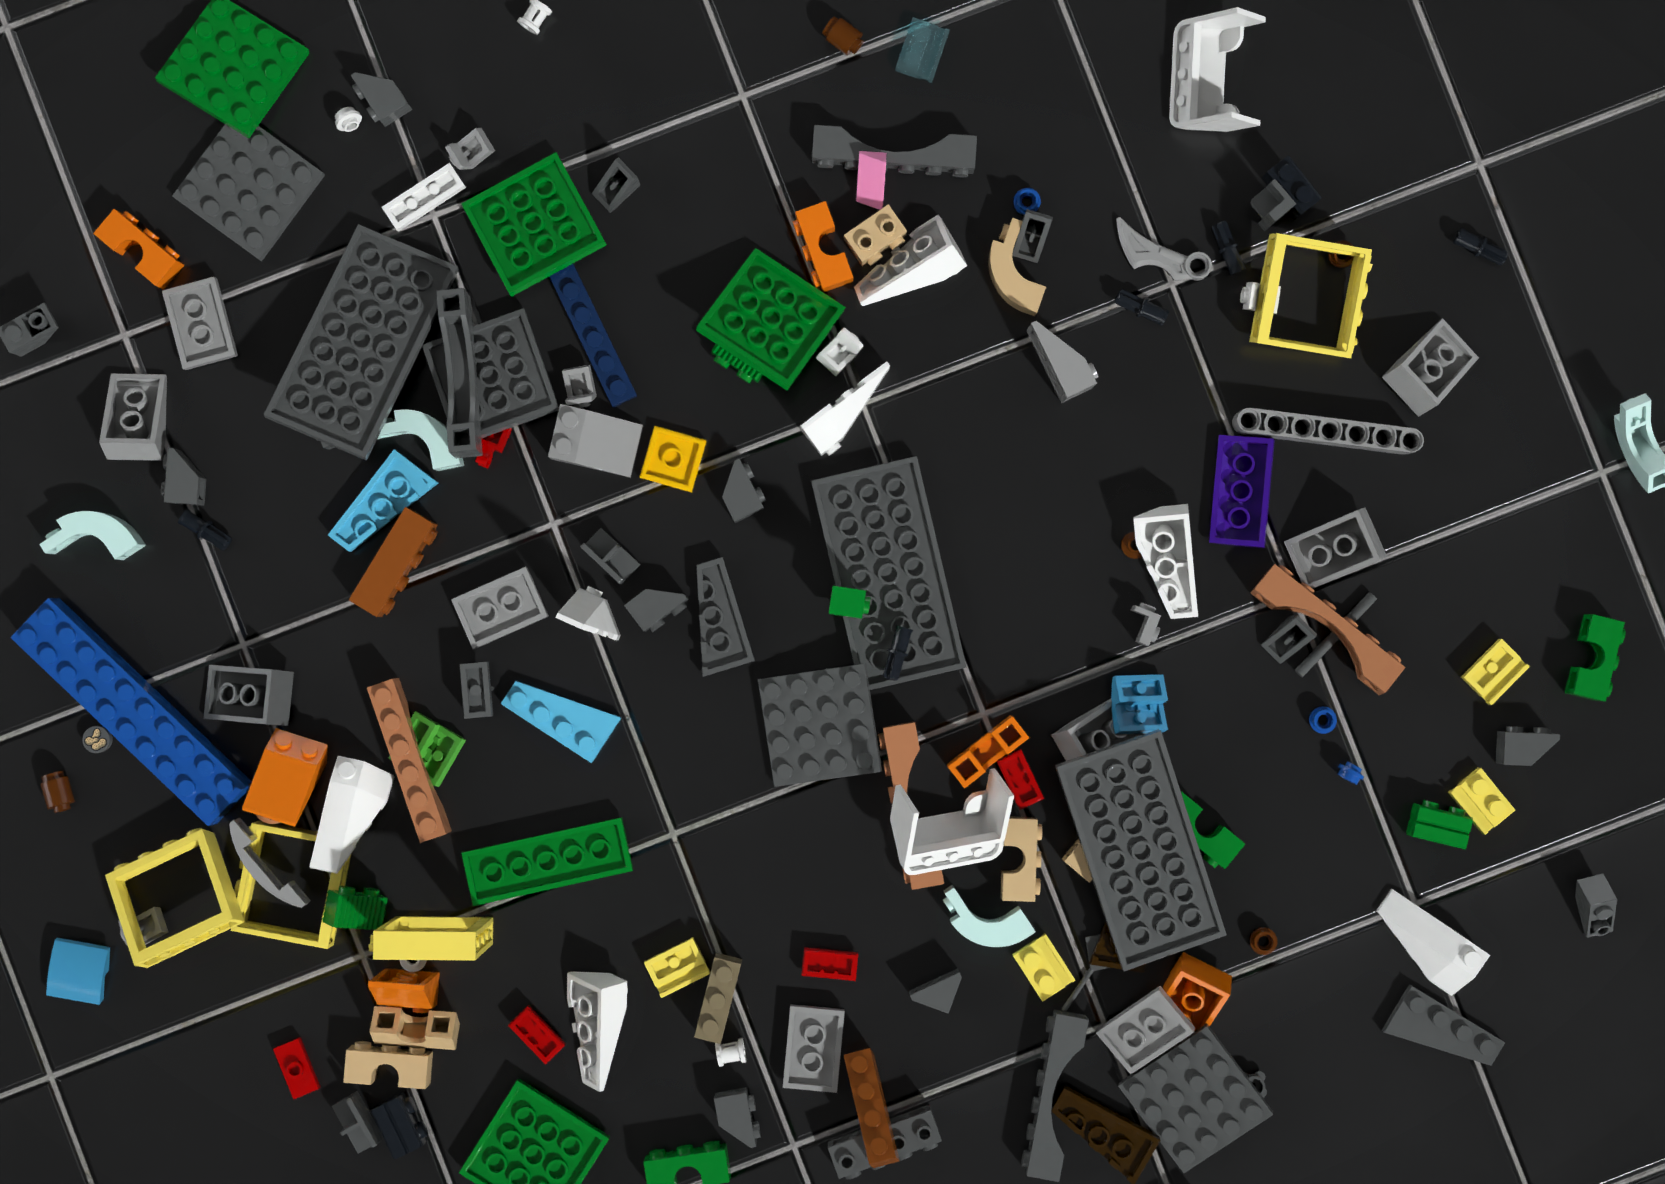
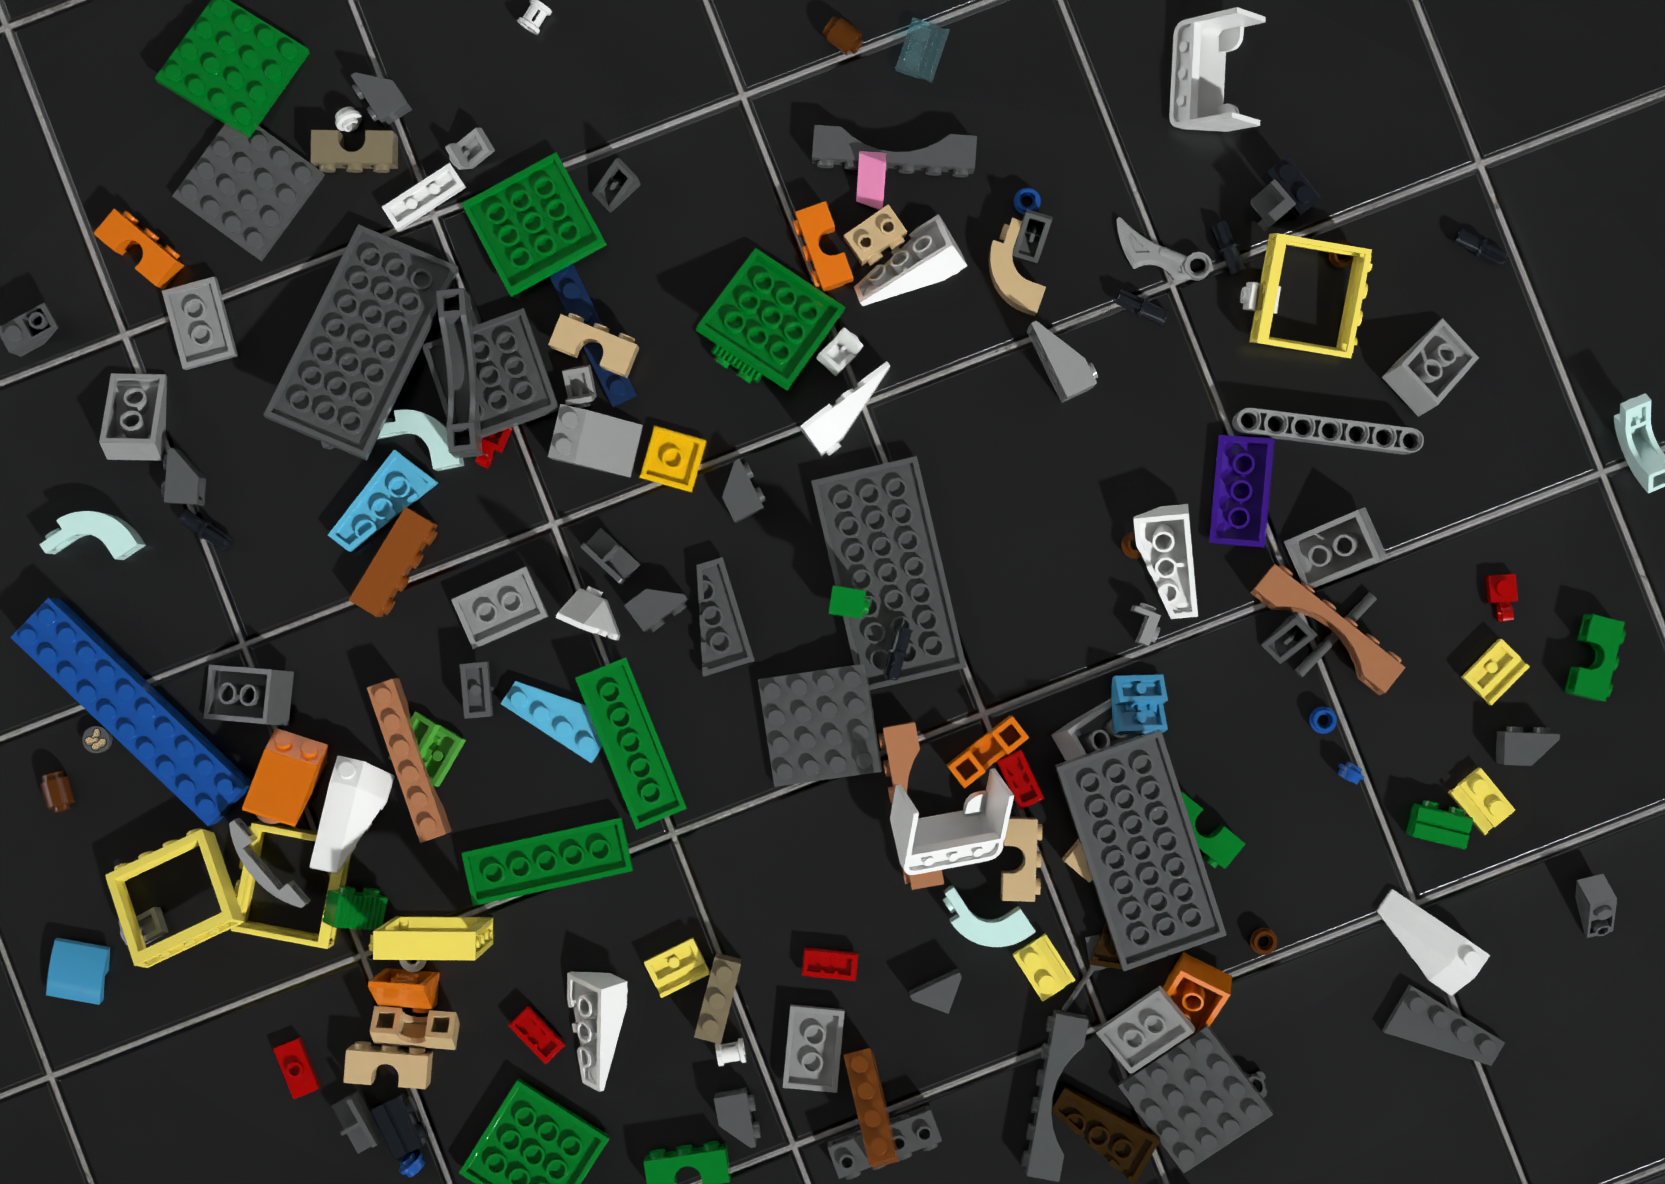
none -> dark tan arch [311,130,398,173]
none -> blue plate [399,1151,425,1177]
none -> tan arch [548,313,639,378]
none -> green plate [575,657,687,830]
none -> red plate [1486,574,1518,622]

